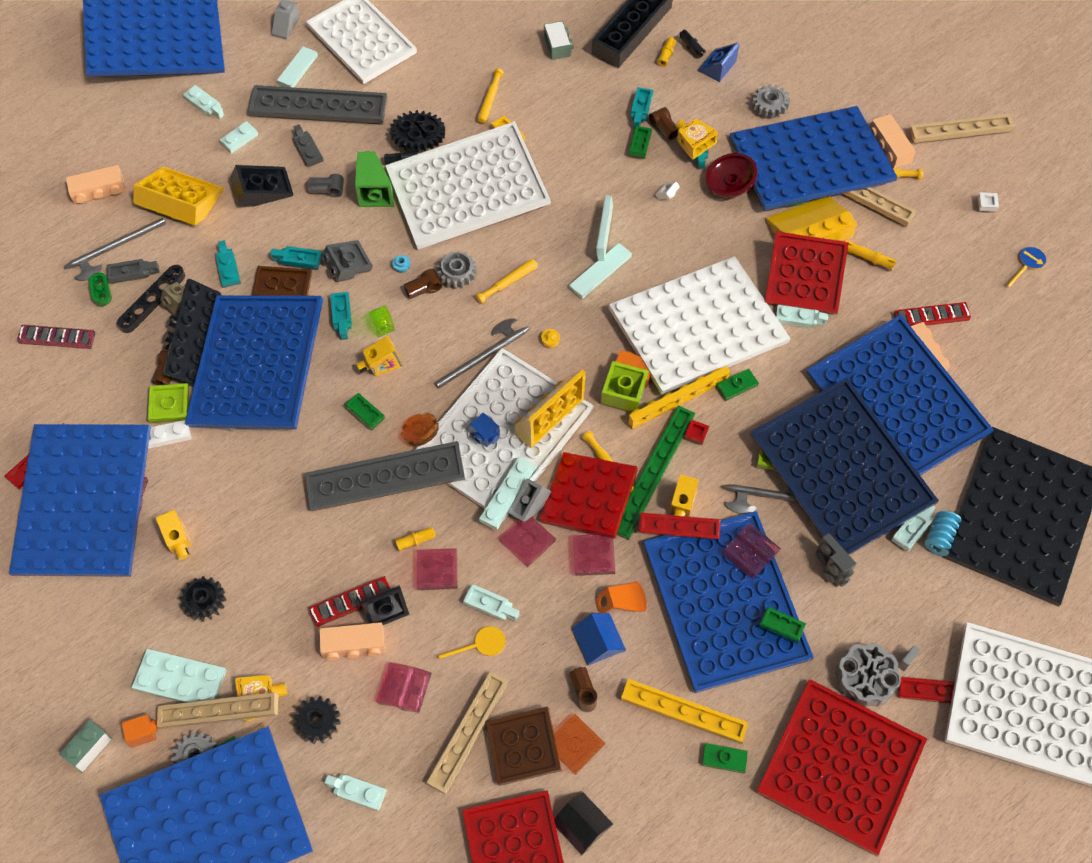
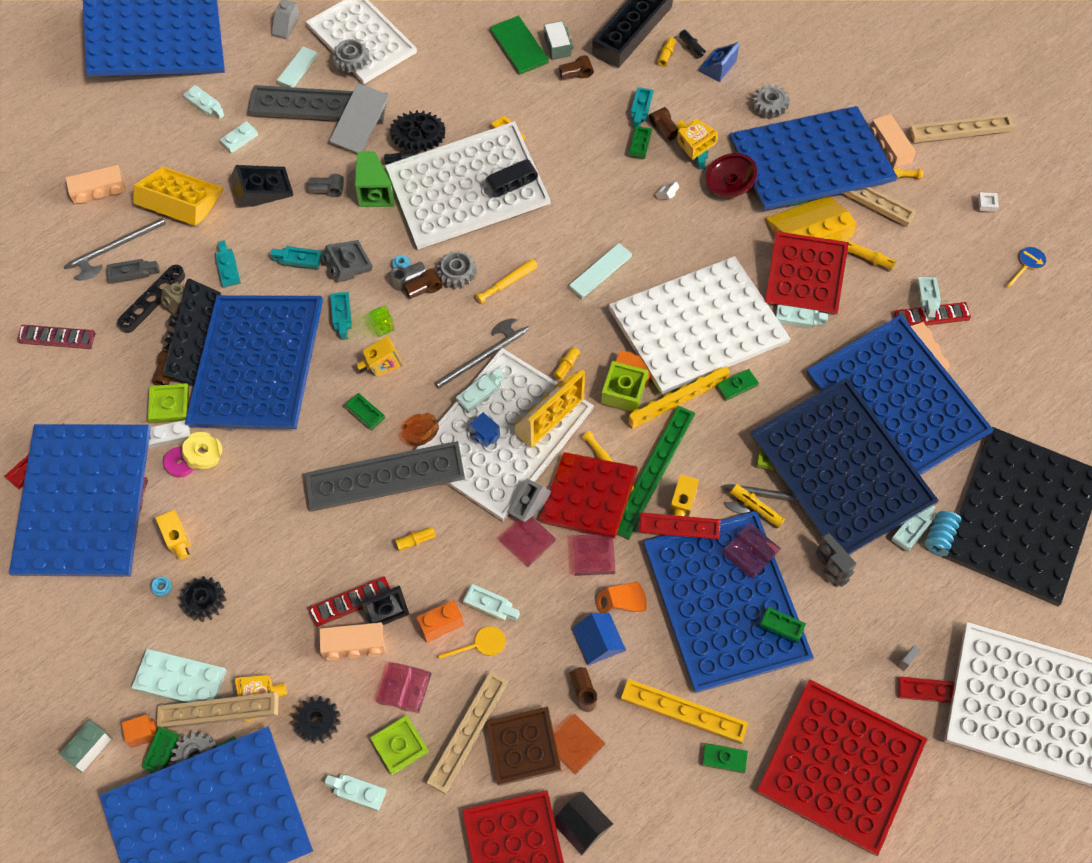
green plate [89,272,112,306] -> none
reddish brown tile [252,266,312,296] -> none
dark grey hinge [293,124,324,167] -> none
clear pink plate [417,548,458,590] -> none
yellow piece [477,68,504,124] -> none
light aqua plate [479,456,536,531] -> none
yellow tile [541,329,560,348] -> none
light aqua tile [596,195,613,261] -> none
red plate [684,420,710,445] -> none
light grey connector [835,643,901,707] -> none
none -> green plate [141,726,180,773]
none -> medium azure plate [151,577,172,597]
none -> dark pink piece [163,446,194,478]
none -> light yellow plate [182,432,222,469]
none -> light grey tile [329,83,389,154]
none -> light grey gear [332,39,370,73]
none -> lime plate [370,715,429,776]
none -> flat silver piece [391,262,426,291]
none -> orange brick [417,600,464,642]
none -> light aqua hinge [456,368,504,412]
none -> black beam [485,159,538,197]
none -> green tile [490,15,549,75]
none -> yellow axle [554,347,580,380]
none -> reddish brown piece [559,55,594,79]
none -> yellow pin [730,483,786,528]
none -> light aqua hinge [917,277,941,317]

